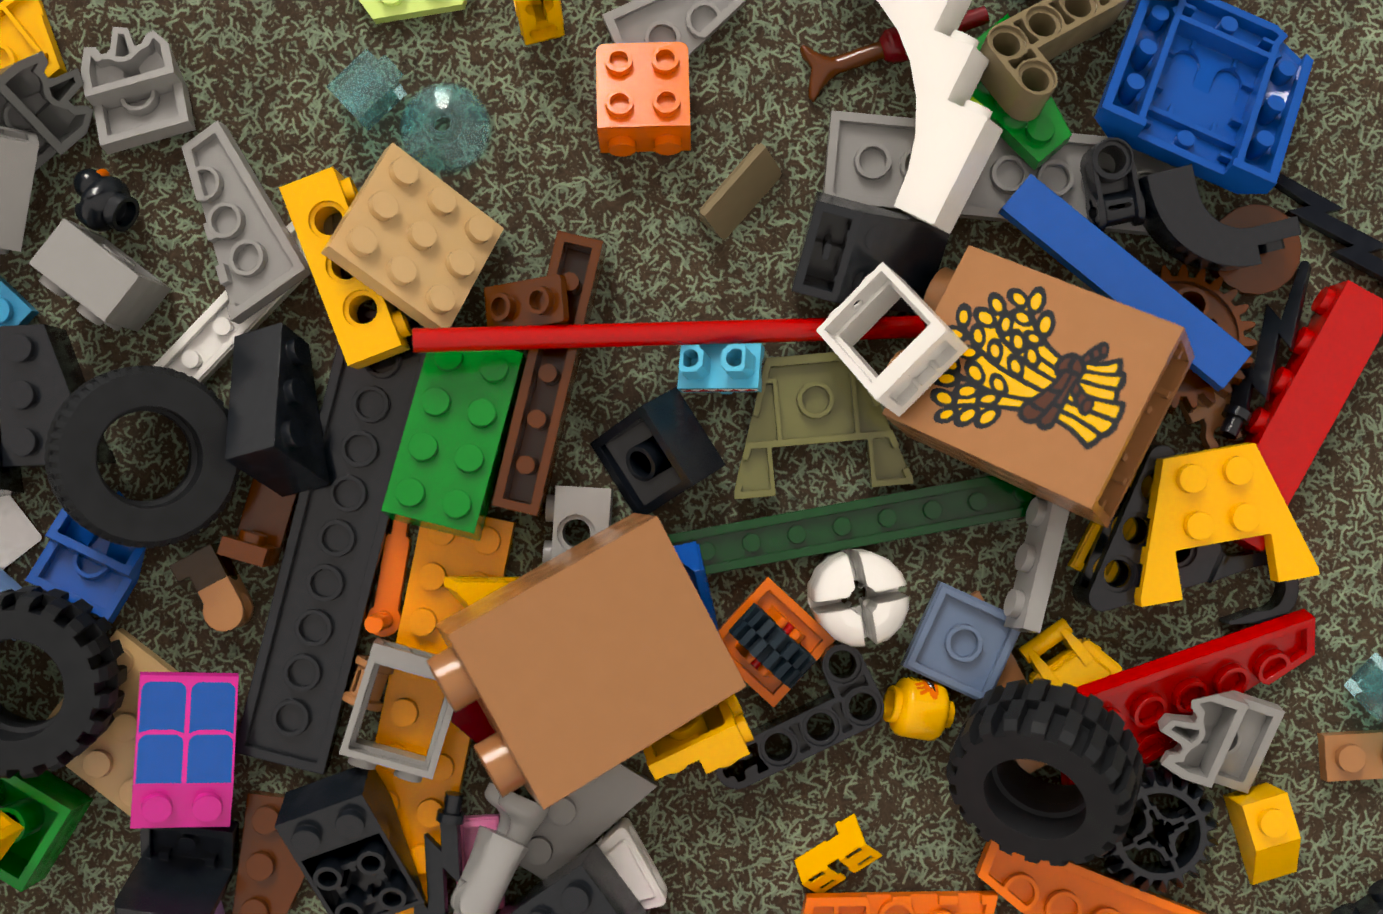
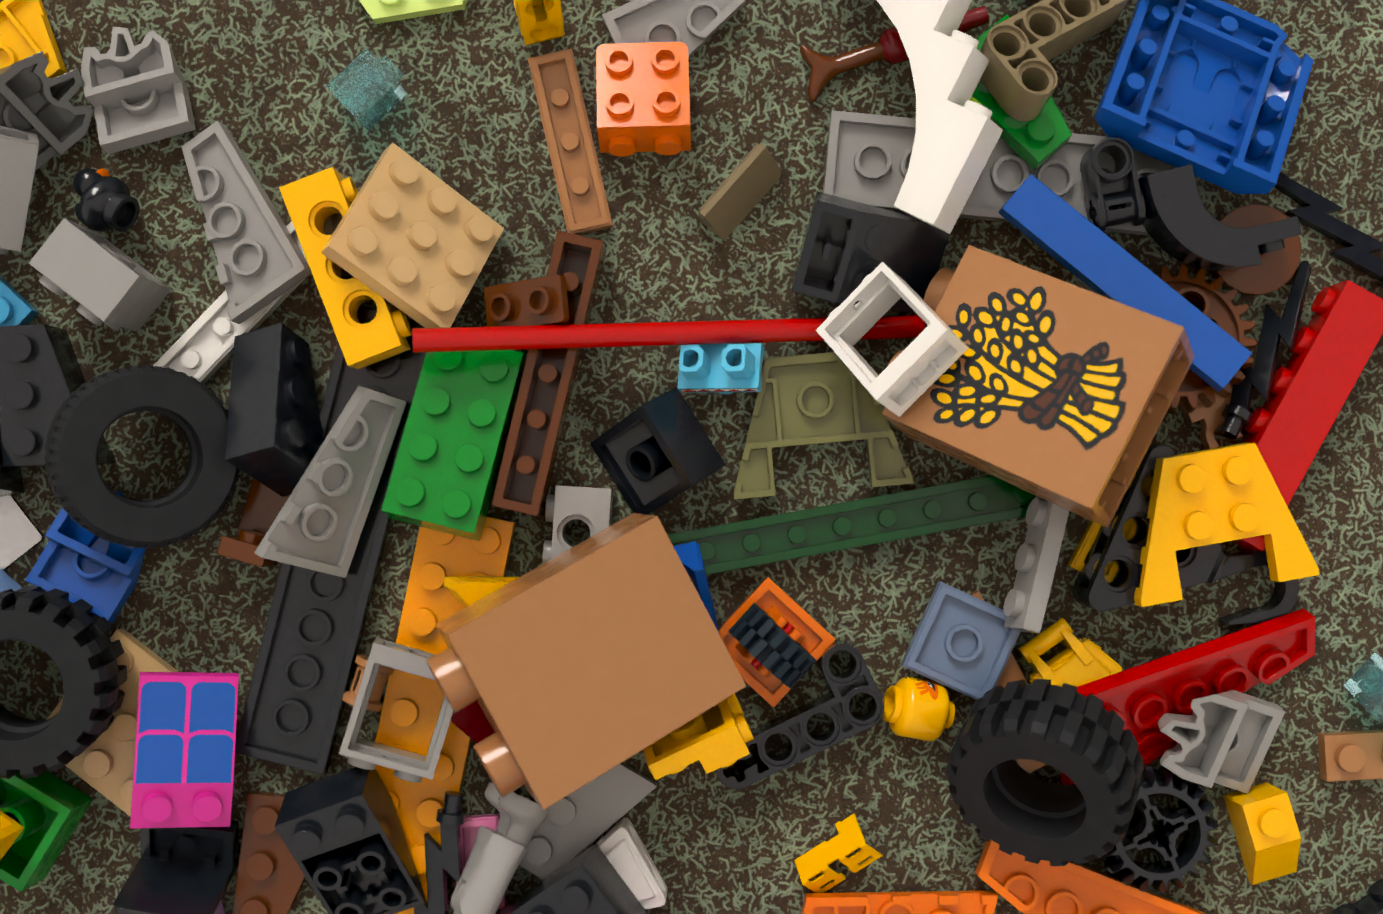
leg [169,543,254,632] -> none
orange piece [364,520,412,637] -> none
clear light blue dish [400,83,491,173] -> none
white cylinder [807,548,909,647] -> none
none -> light grey wing [254,385,407,578]
none -> medium nougat tile [528,48,613,235]

